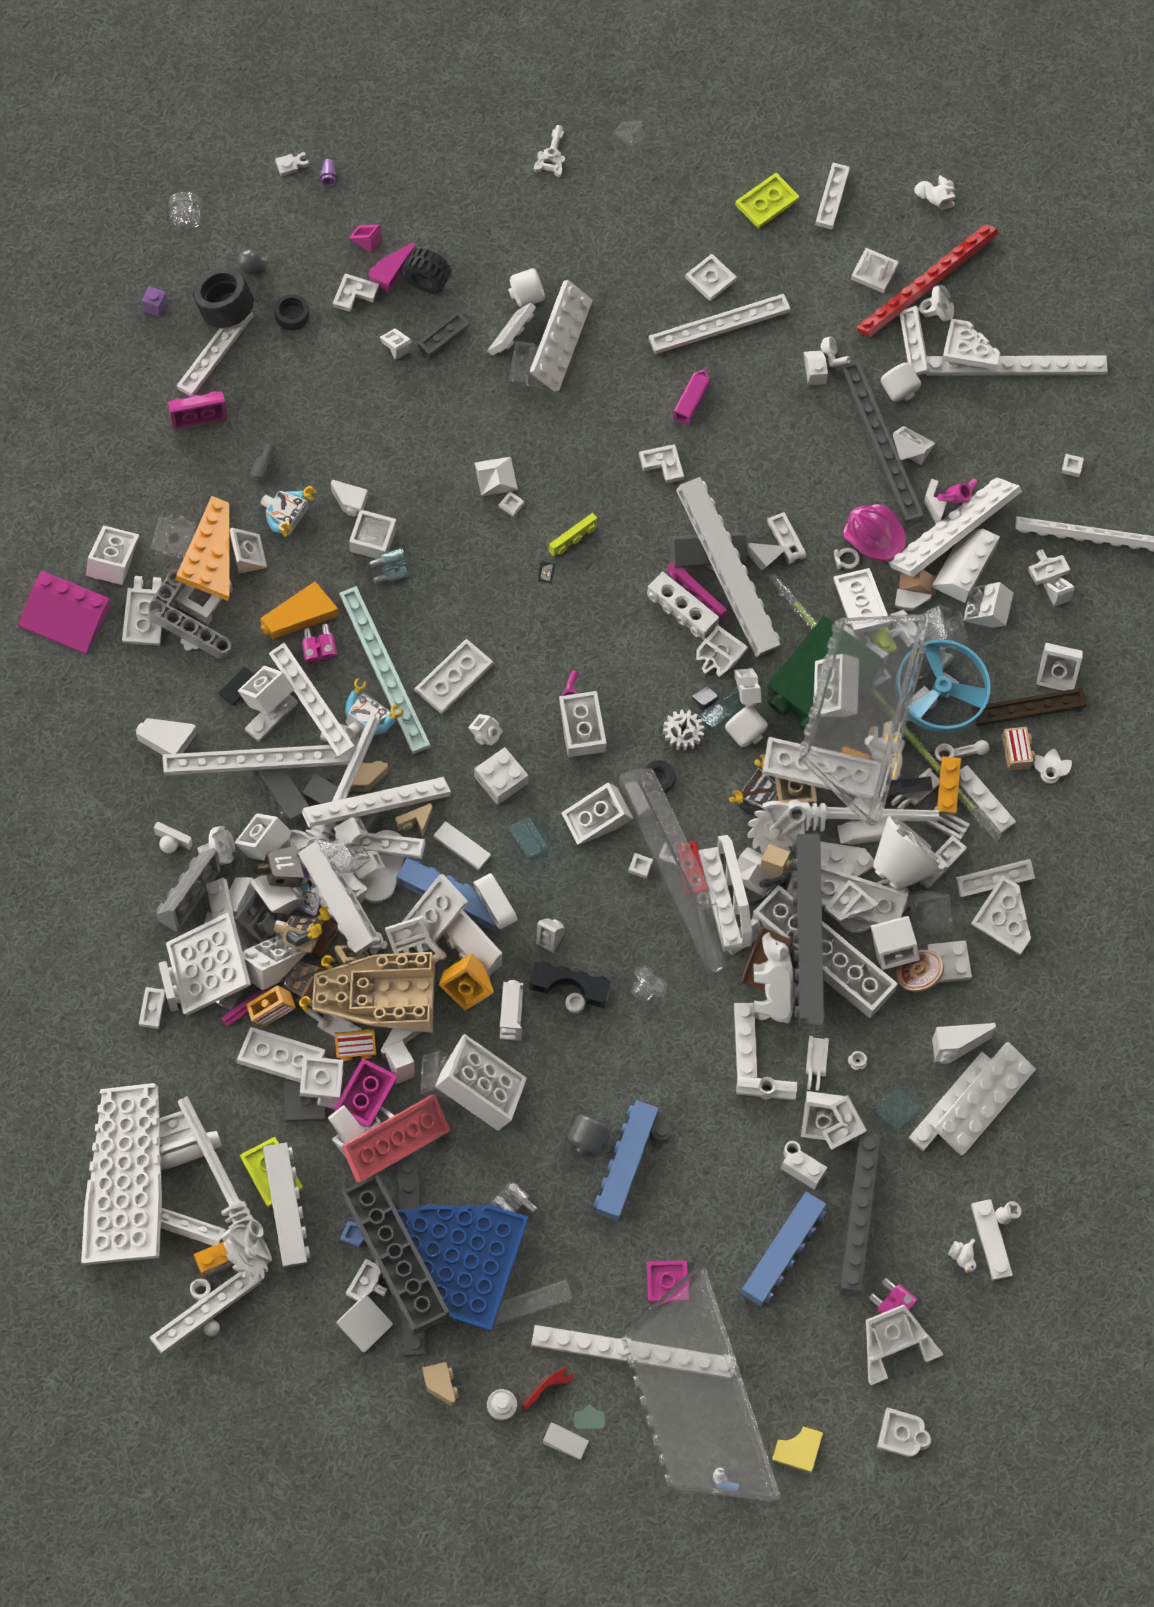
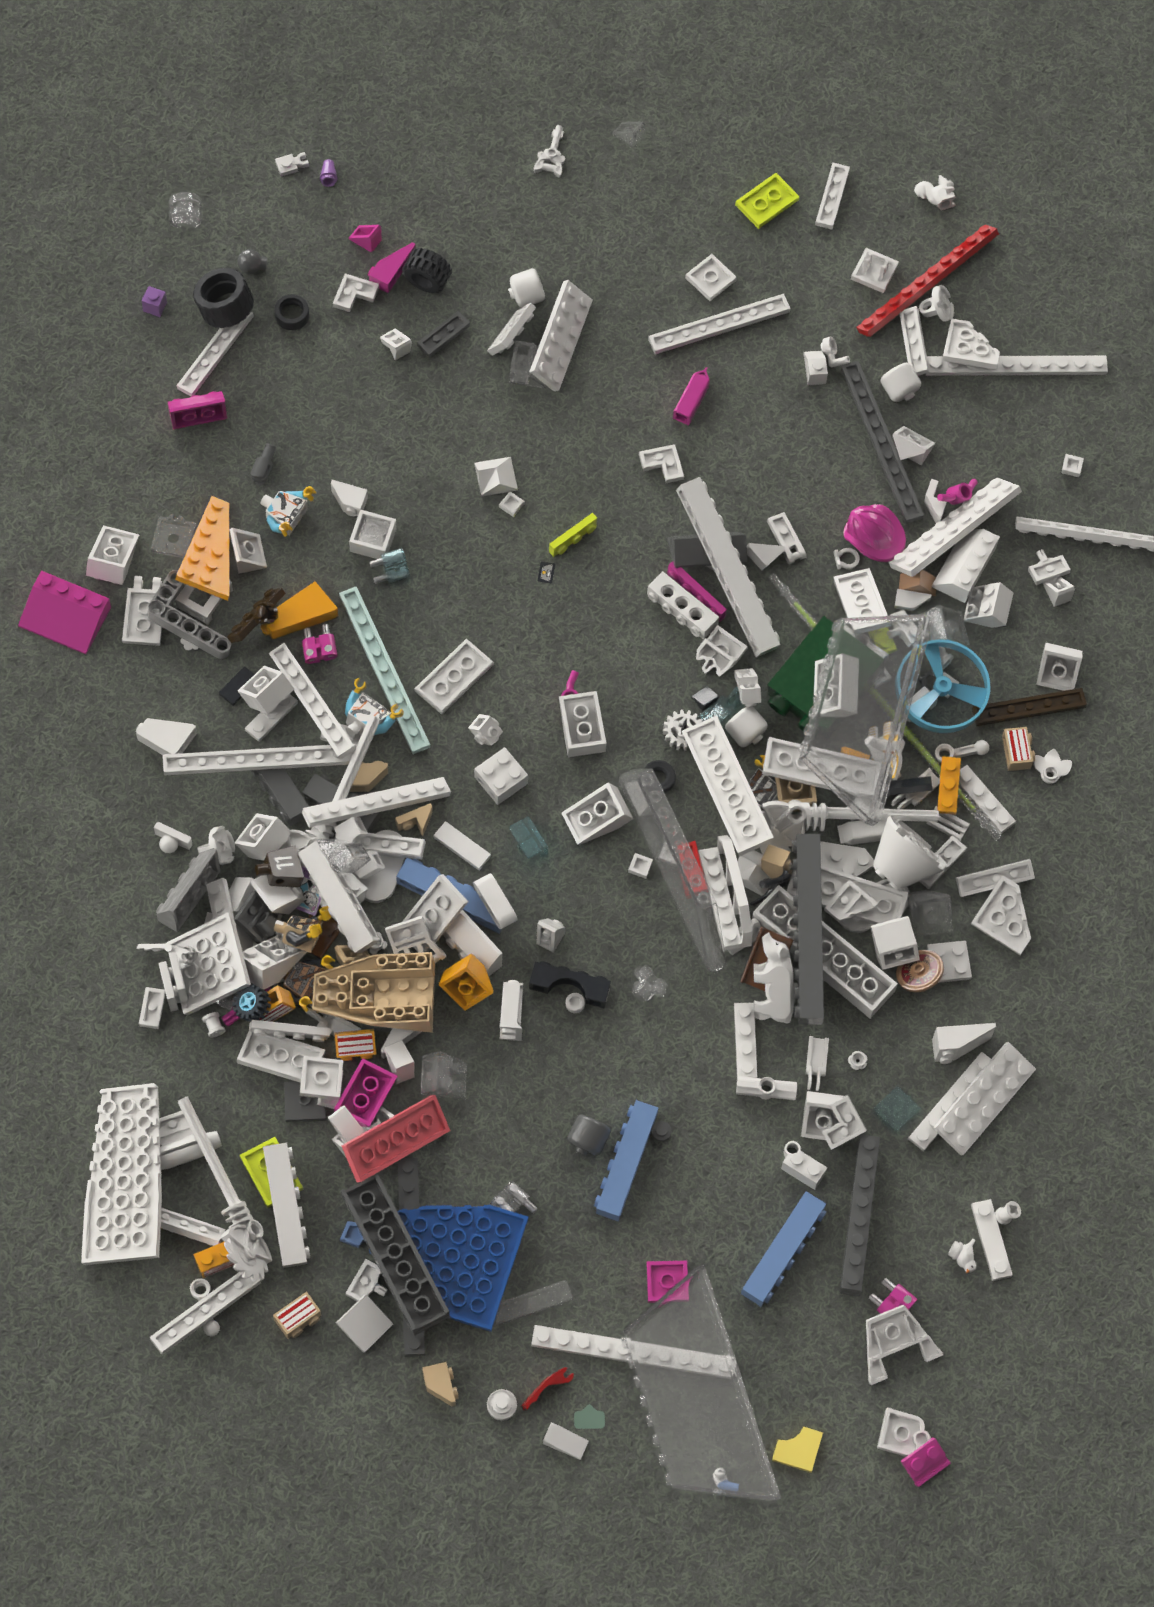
white slope [435,1034,527,1131] -> none
none -> white arm [137,944,195,965]
none -> white tile [169,952,188,1003]
none -> white bush [202,1012,225,1038]
none -> dark brown plate [227,588,286,643]
none -> black wheel [233,984,271,1022]
none -> white plate [249,1020,331,1042]
none -> brick [273,1292,321,1339]
none -> white plate [682,716,775,856]
none -> dark pink plate [901,1438,951,1487]

